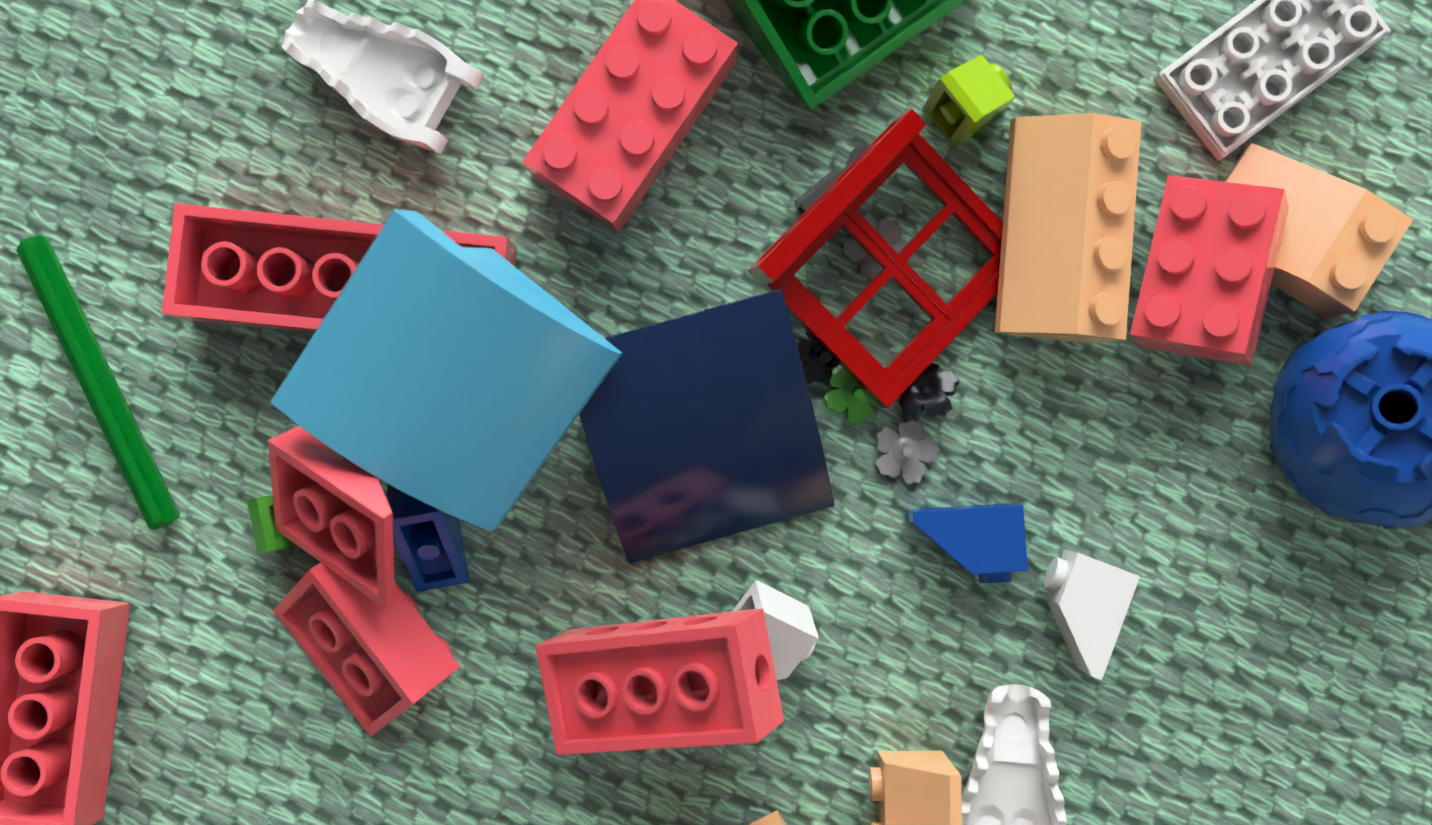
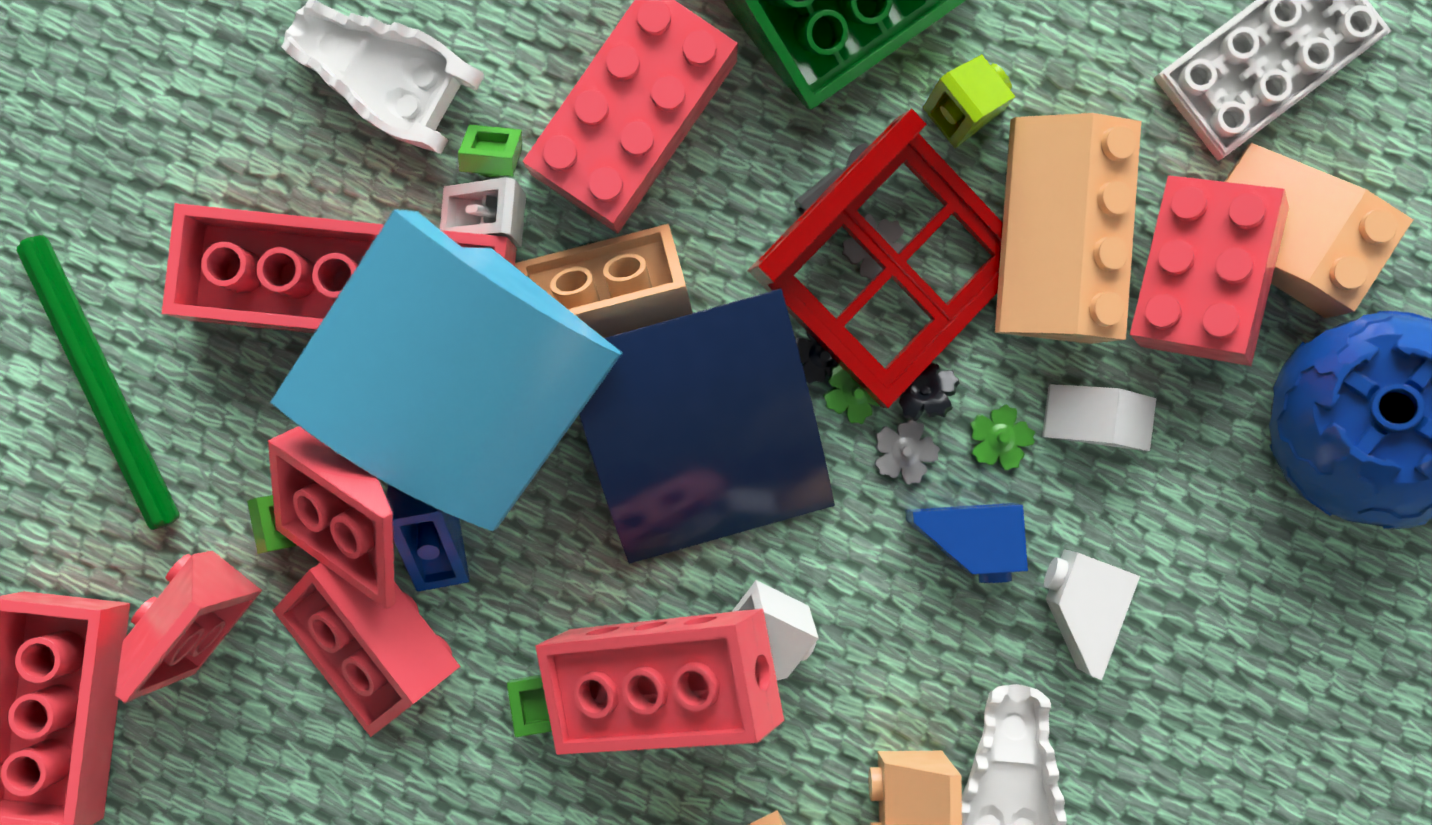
none -> coral slope [115,551,262,703]
none -> white slope [440,177,526,247]
none -> bright green plate [458,125,522,178]
none -> bright green plate [507,675,552,737]
none -> light nougat slope [515,224,693,338]
none -> bright green plant [970,404,1035,471]
none -> white slope [1042,384,1156,451]

